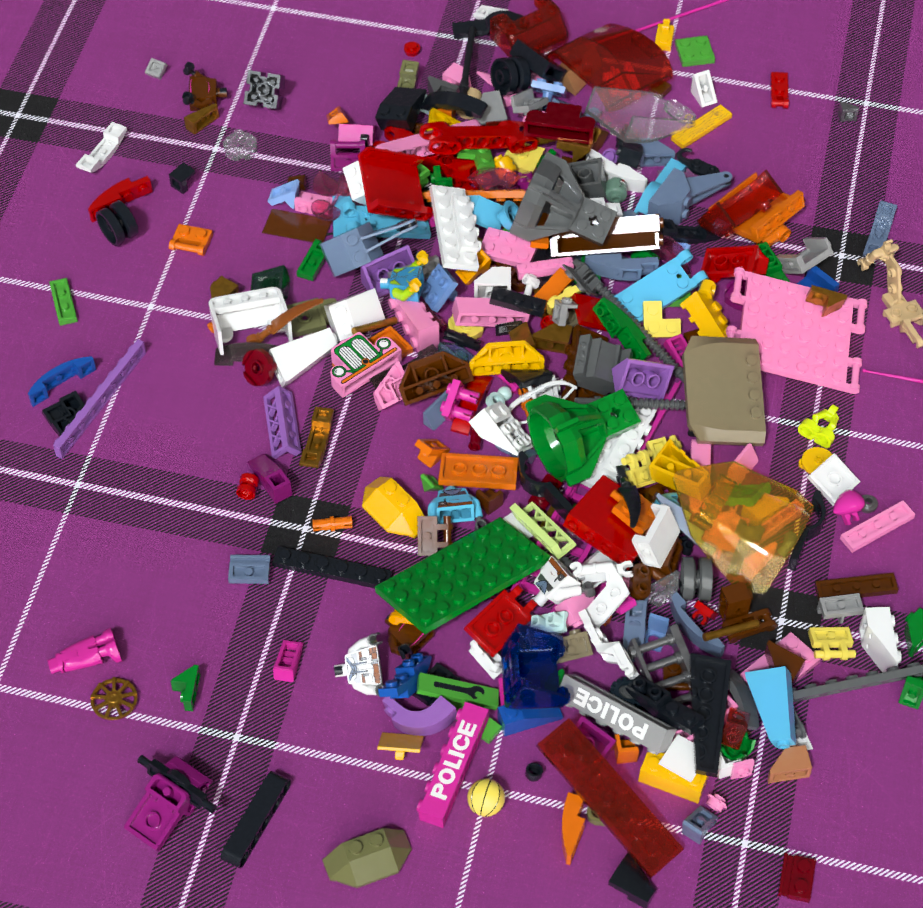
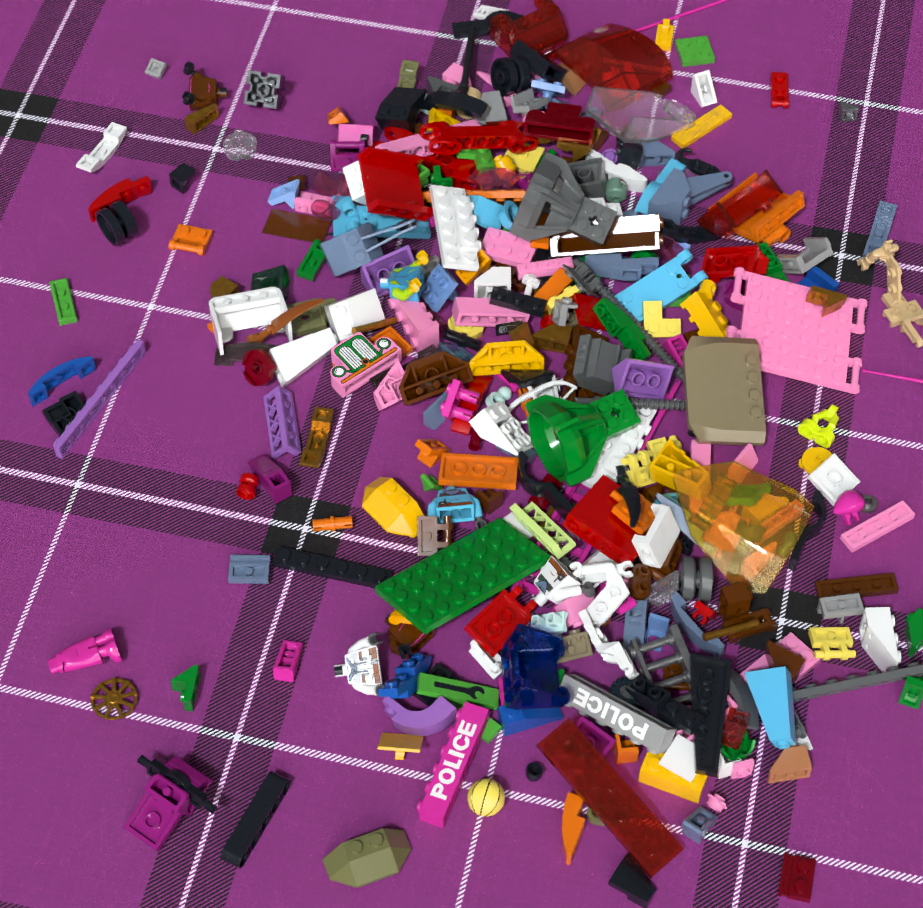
red plate [404,41,420,57] -> none

